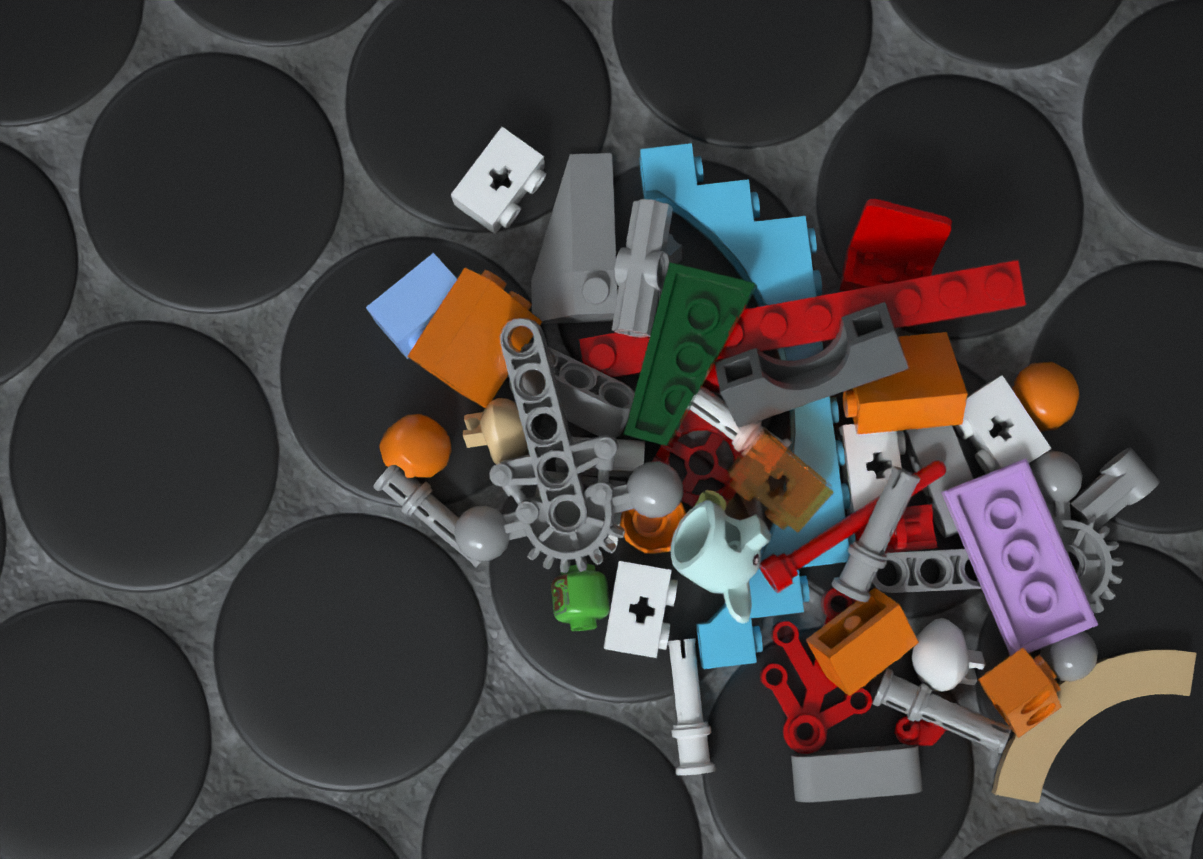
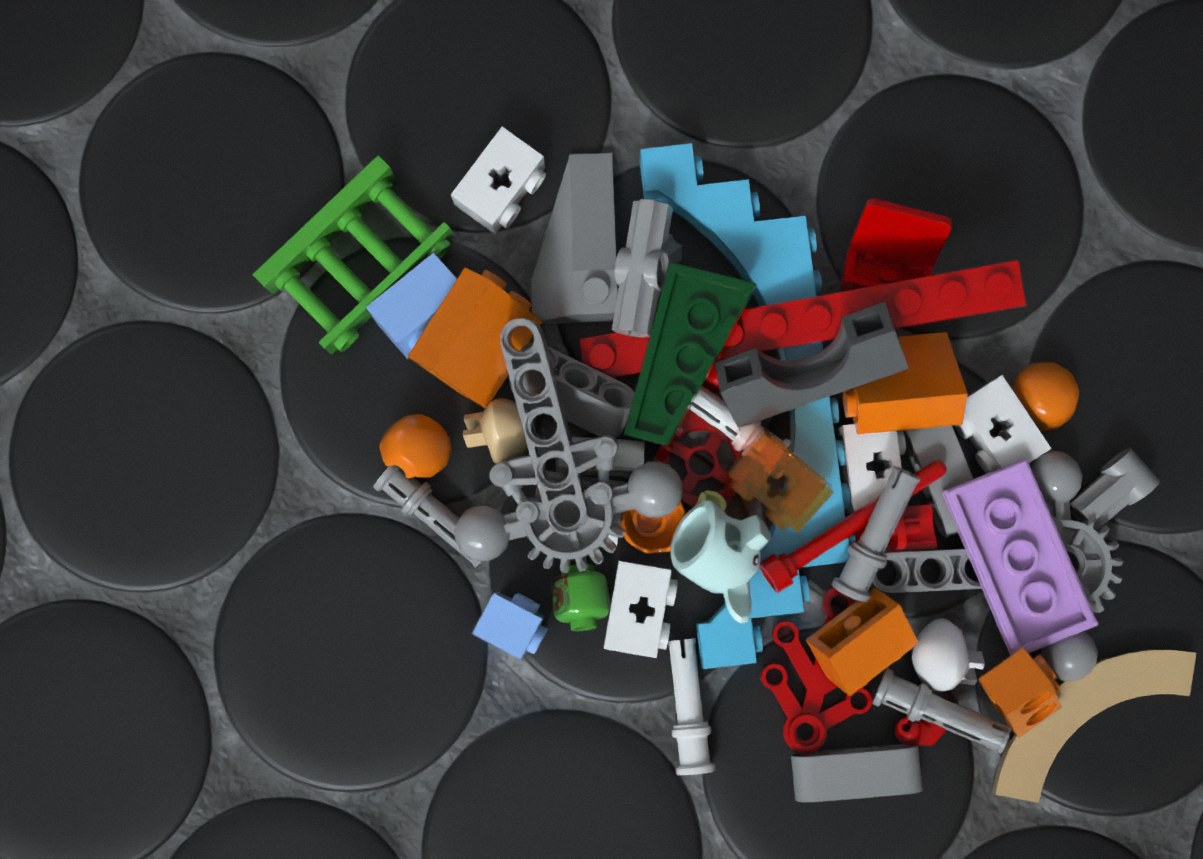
none -> bright green fence [253,155,454,354]
none -> light blue brick [472,592,548,659]

